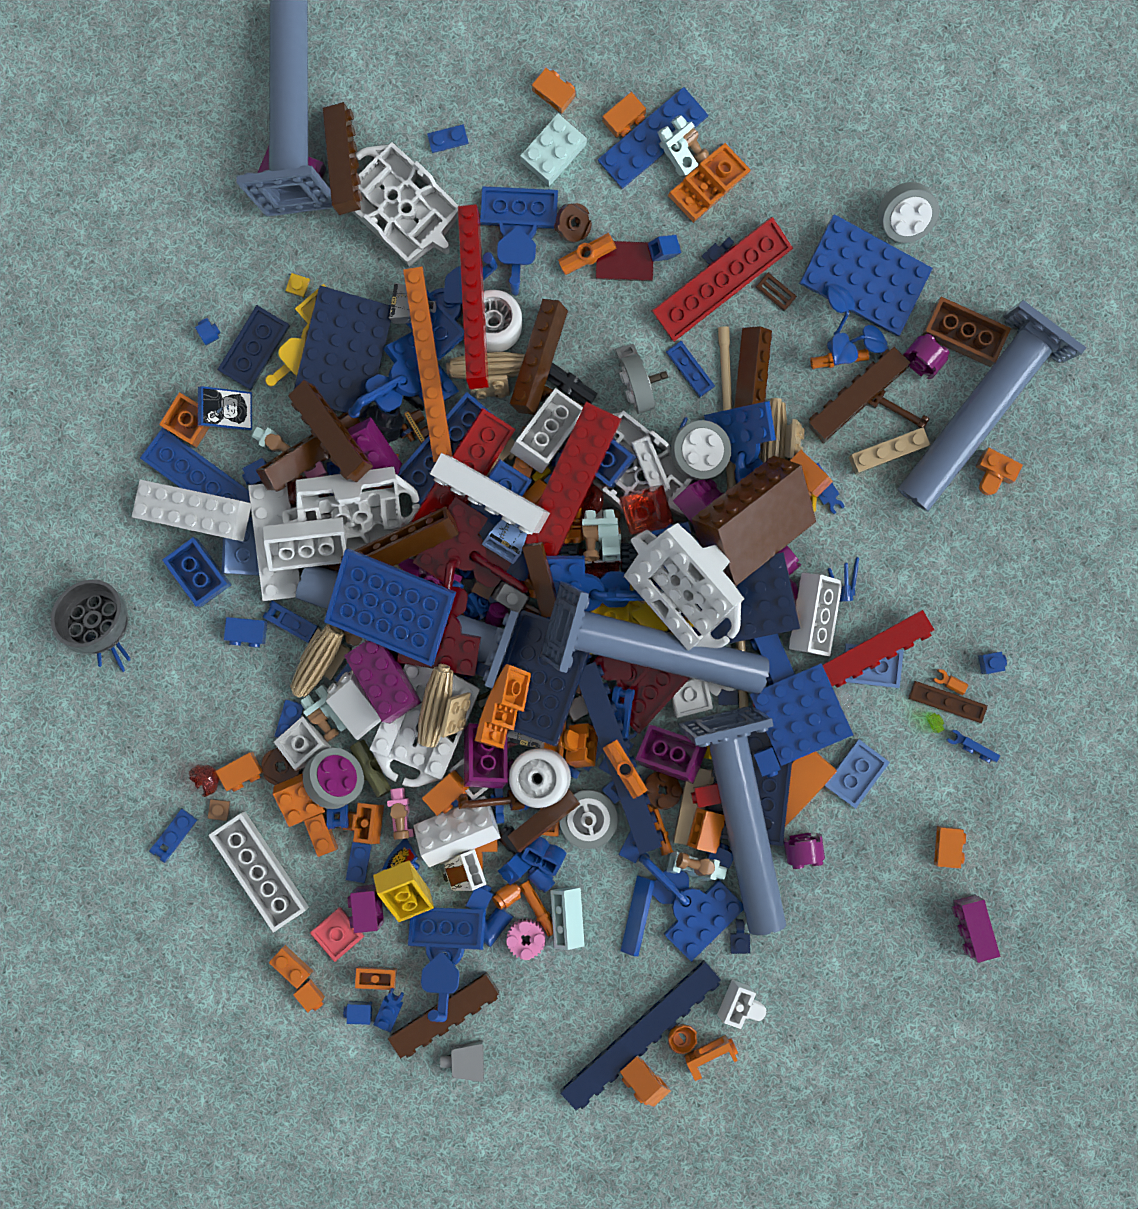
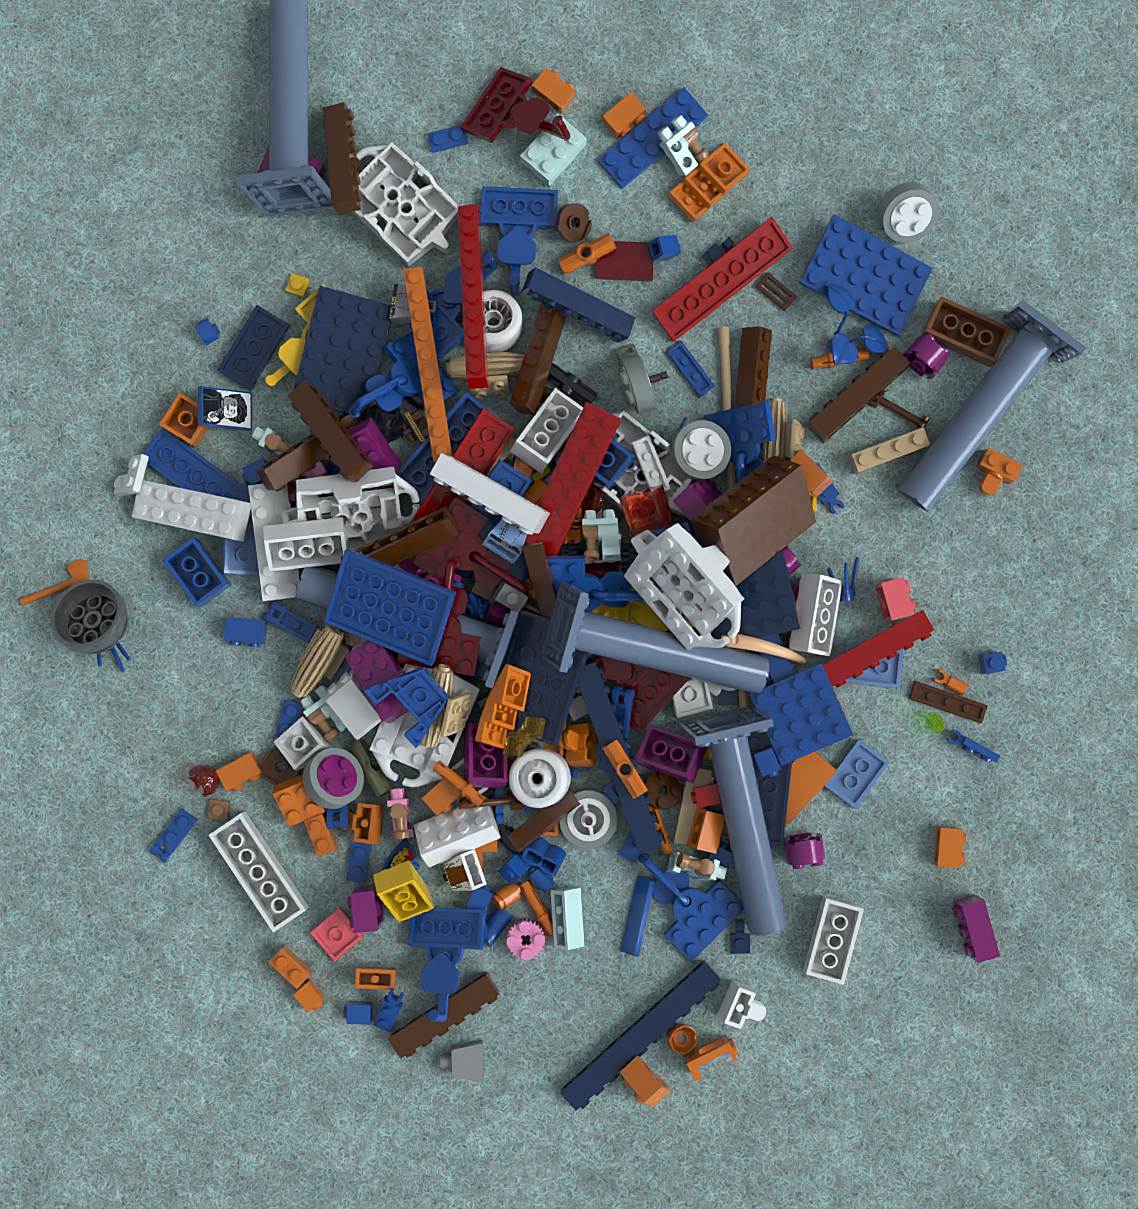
none -> orange piece [19,560,90,606]
none -> white plate [113,454,149,496]
none -> blue wing [364,667,449,748]
none -> orange pin [432,760,486,808]
none -> dark red plate [460,67,571,143]
none -> clear yellow tile [503,717,546,757]
none -> dark blue brick [521,267,636,342]
none -> light nougat animal [721,633,806,665]
none -> white brick [803,896,864,985]
none -> coral brick [875,577,916,622]

